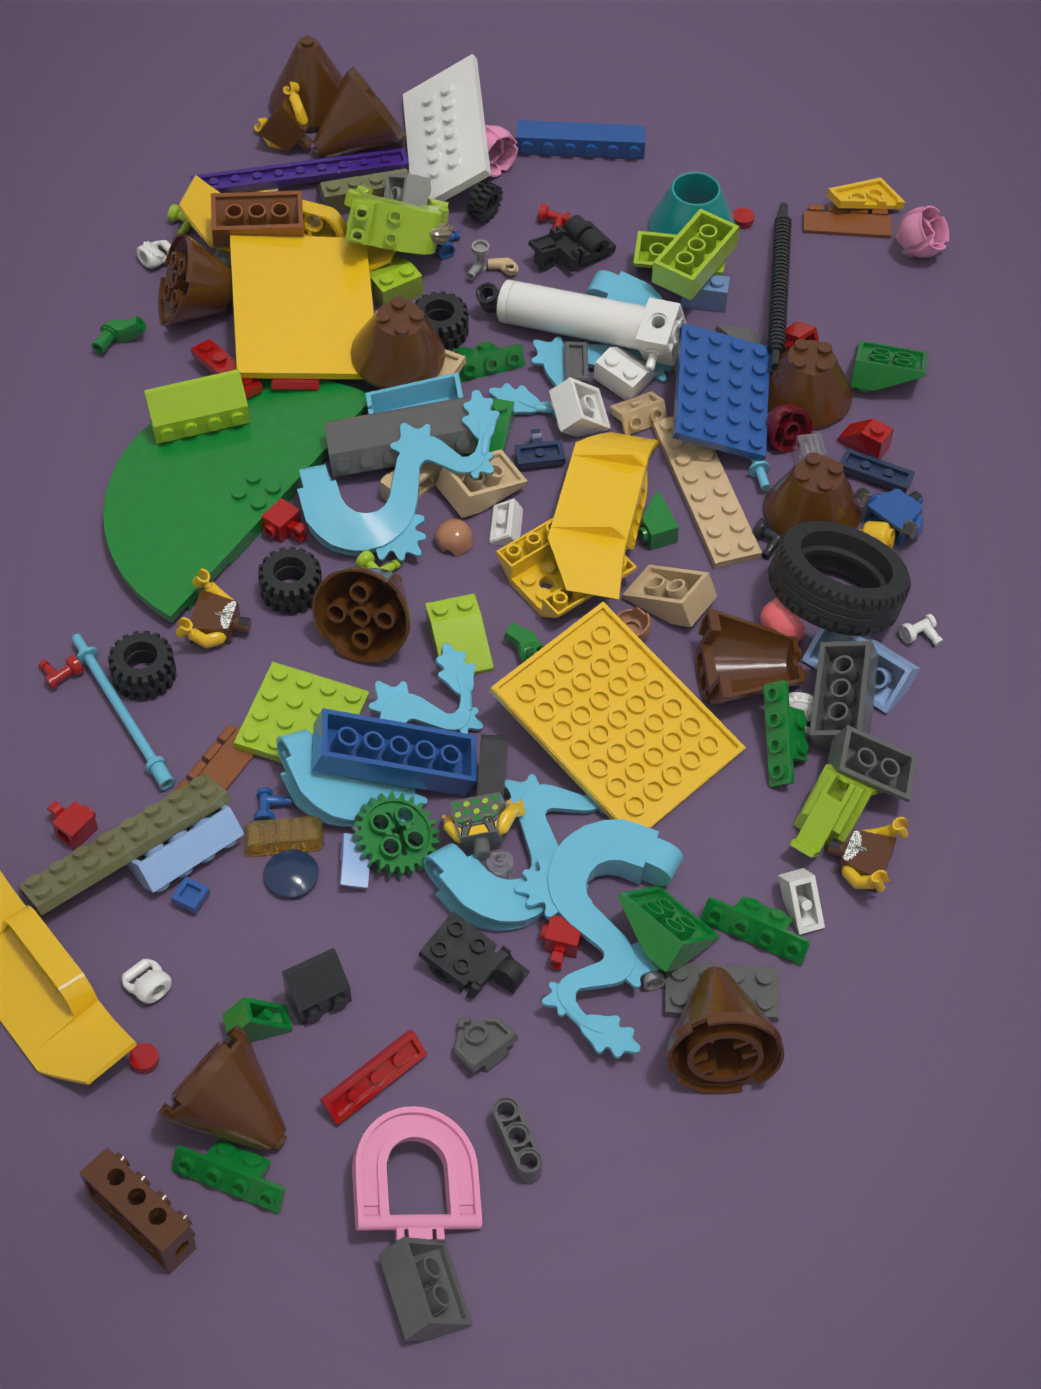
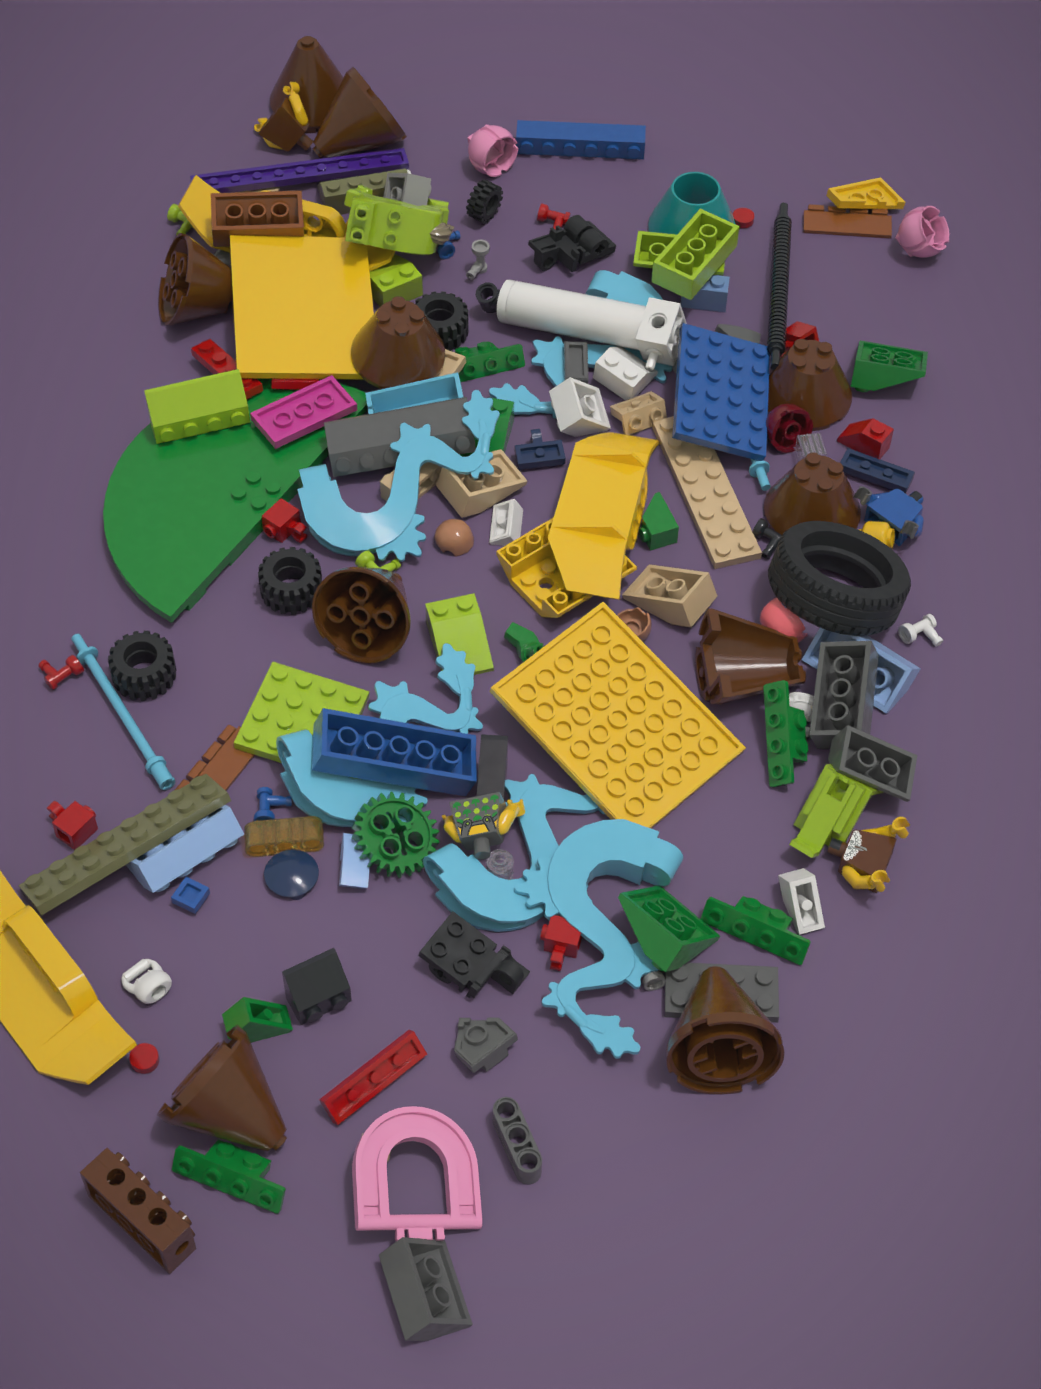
green arm [91,316,146,354] -> none
white piece [136,240,171,269] -> none
torso [176,569,252,649] -> none
white plate [403,54,491,202] -> none
tan arm [487,257,518,276] -> none
none -> dark pink plate [250,375,357,449]

